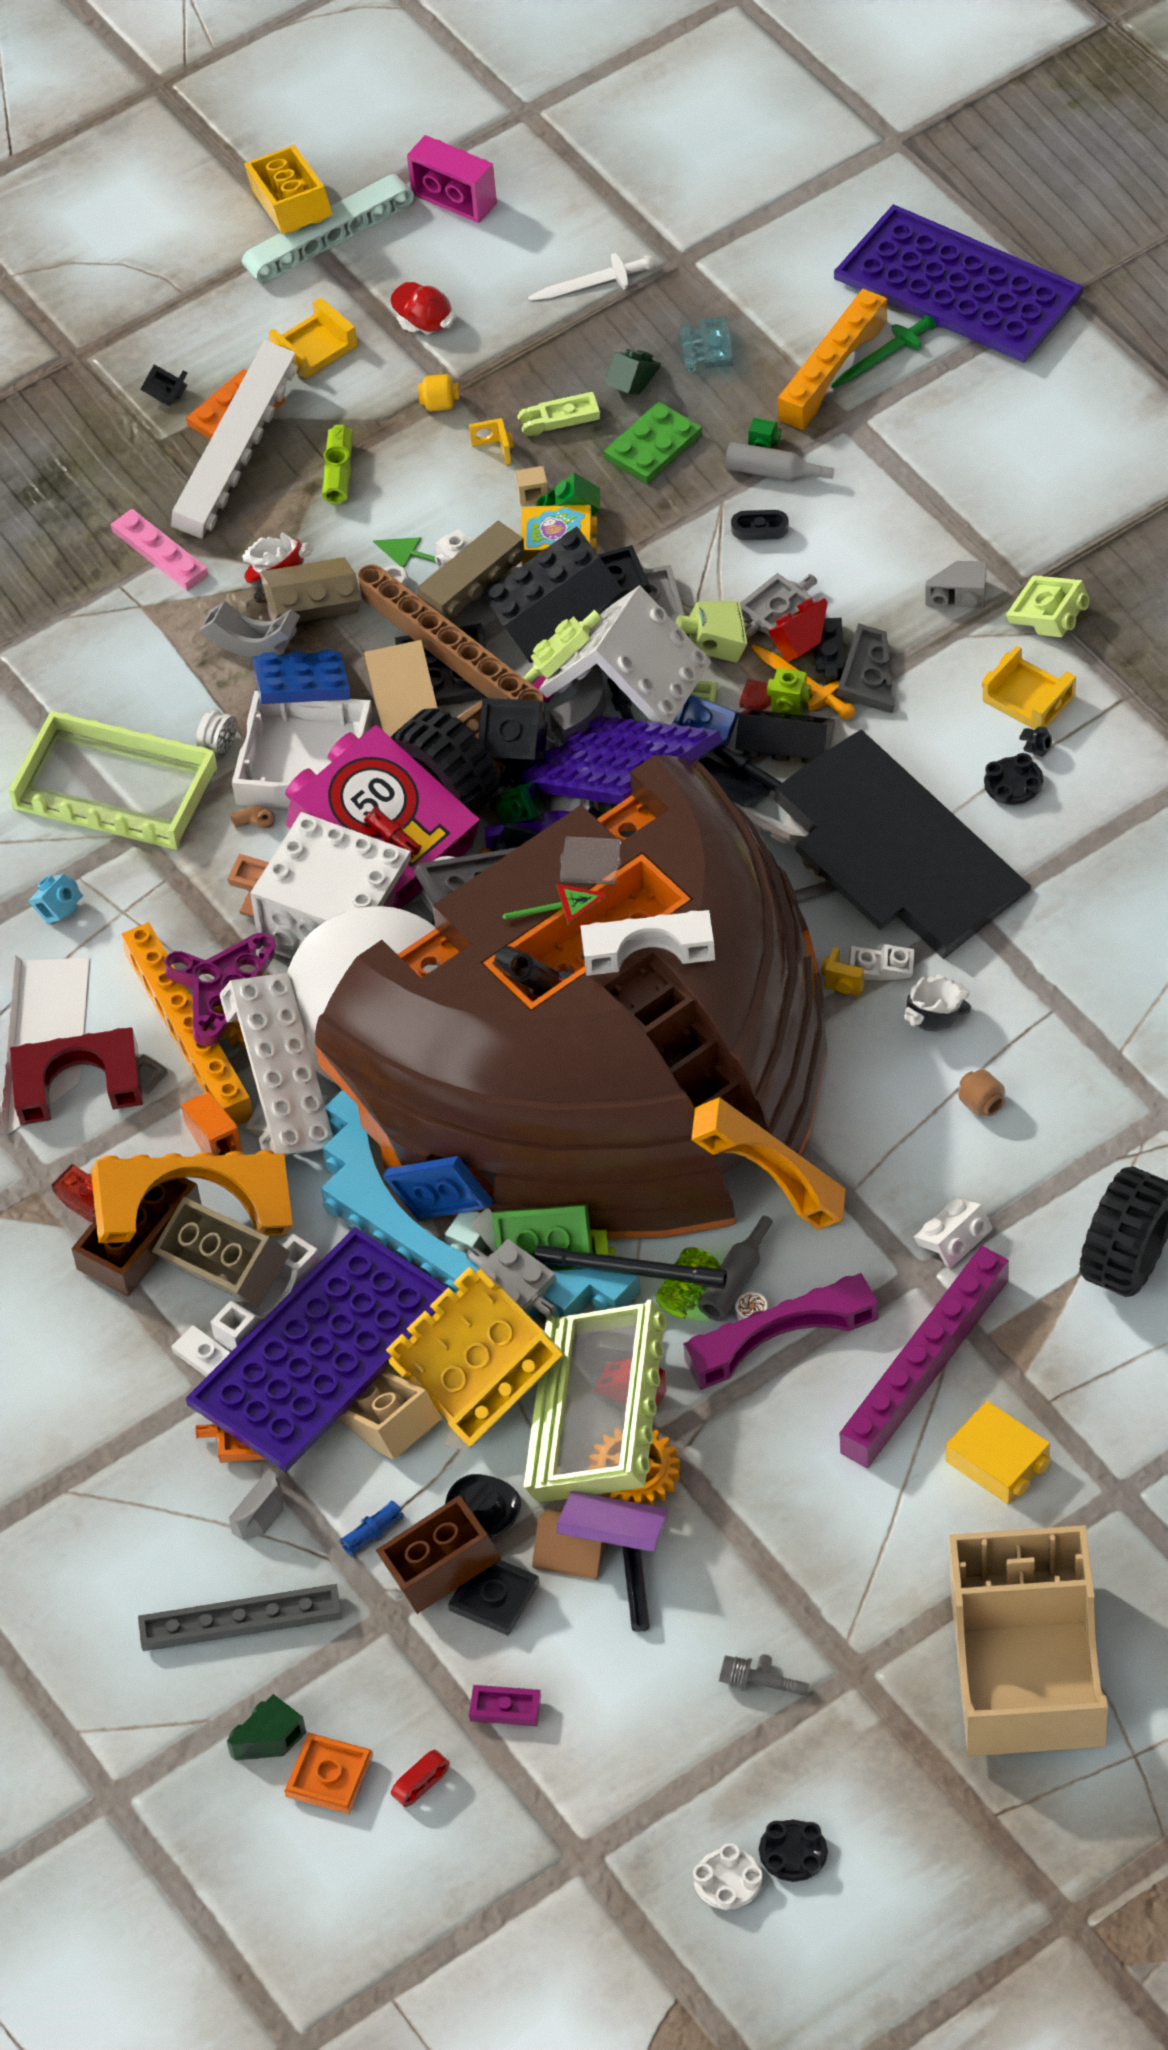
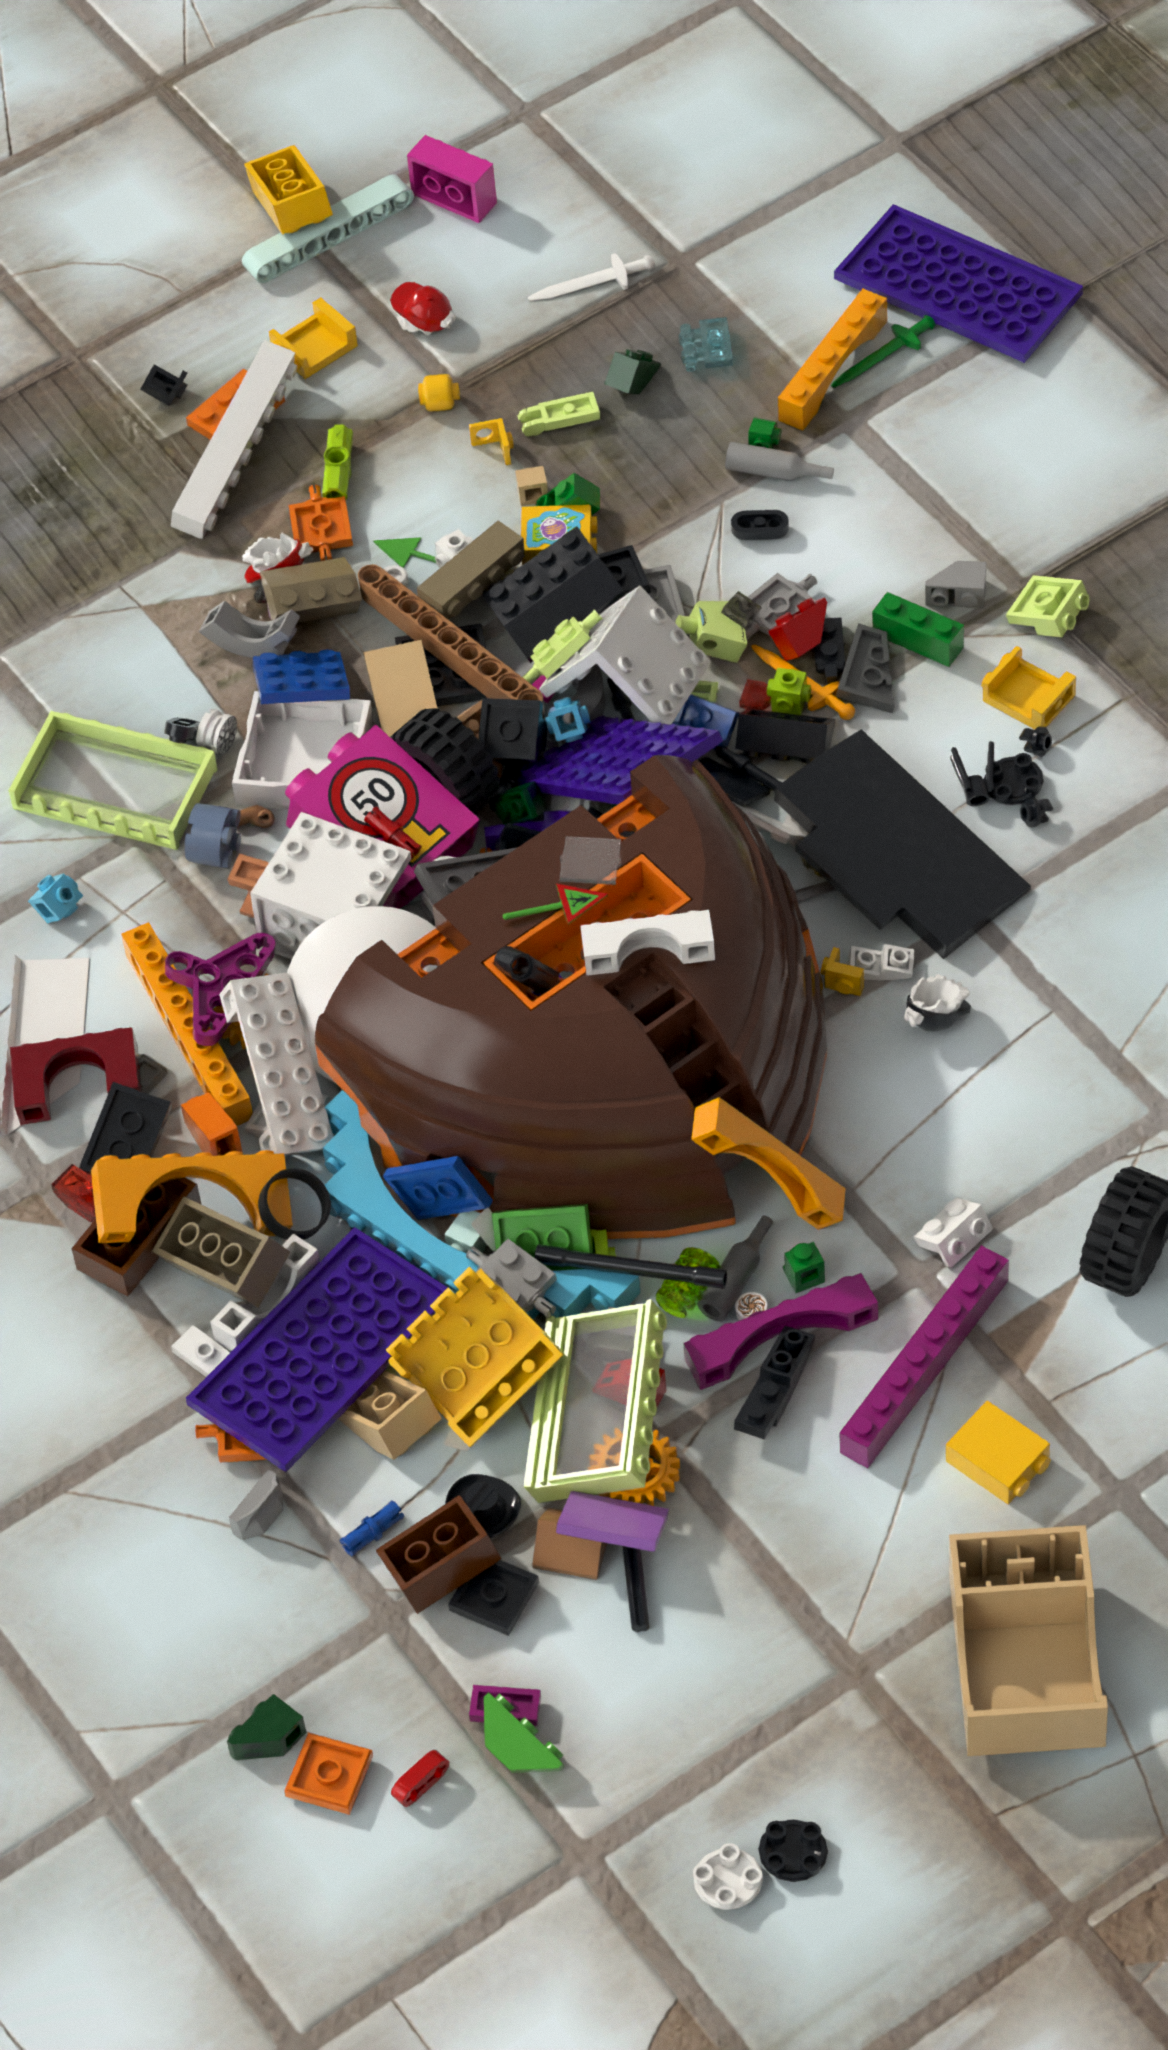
bright pink plate [111,509,208,591] -> none
dark grey plate [138,1584,342,1651] -> none
bright green plate [603,401,702,485] -> none
flat silver piece [718,1654,809,1697] -> none
medium nougat head [958,1070,1005,1116] -> none
none -> black plate [78,1082,173,1175]
none -> black plate [164,717,200,743]
none -> sand blue brick [185,803,241,869]
none -> black tyre [258,1168,331,1240]
none -> orange plate [288,485,353,561]
none -> bright green slope [484,1692,565,1773]
none -> medium azure brick [545,697,591,743]
none -> clear smoke tile [721,591,762,629]
none -> black slope [734,1325,815,1440]
none -> green brick [782,1241,825,1293]
none -> green brick [872,592,964,667]
none -> black plant [950,741,995,806]
none -> black plate [1020,797,1054,828]

